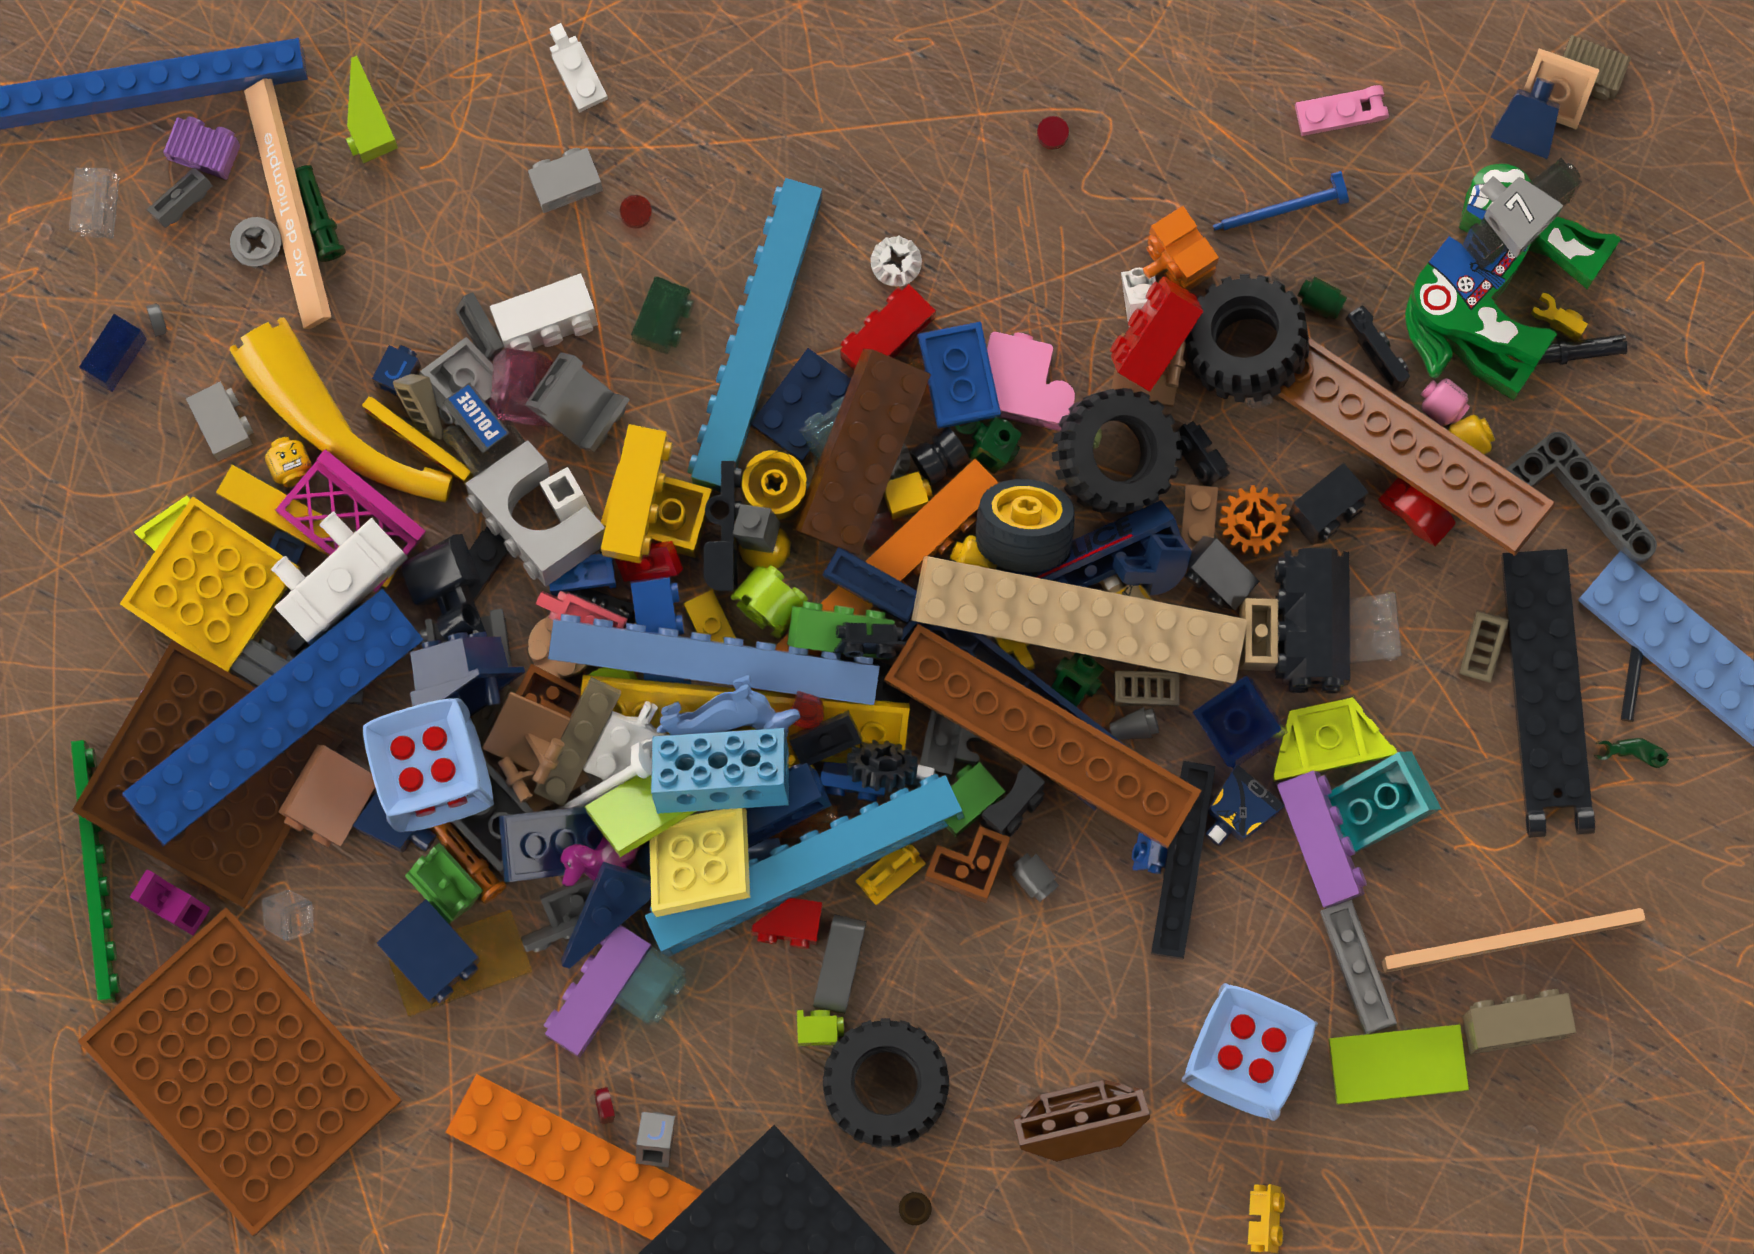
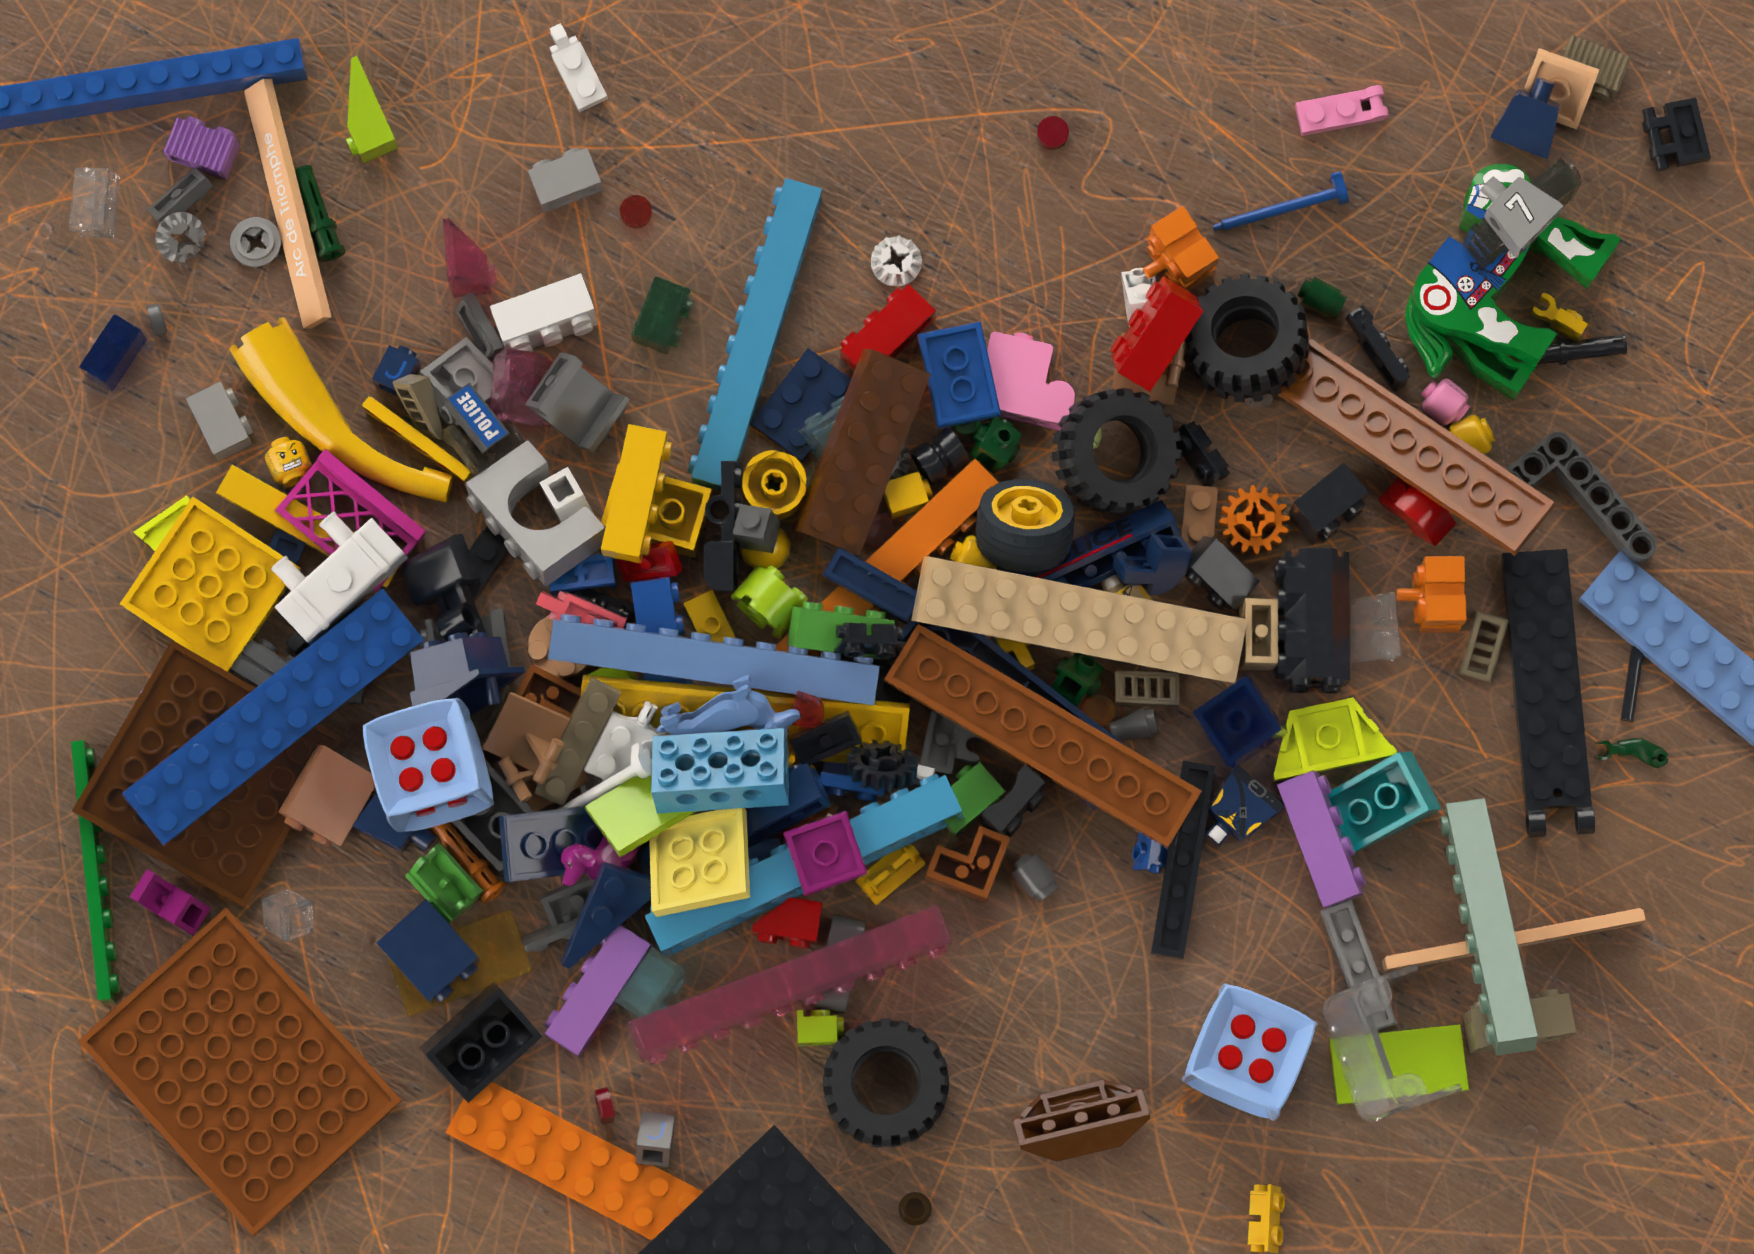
none -> light grey gear [155,212,207,263]
none -> black slope [419,982,543,1103]
none -> clear pink slope [443,218,497,298]
none -> clear pink brick [627,905,952,1065]
none -> magenta tile [783,811,868,896]
none -> clear windscreen [1322,964,1462,1122]
none -> orange brick [1396,556,1466,633]
none -> brick [1440,798,1538,1056]
none -> black plate [1642,97,1711,171]

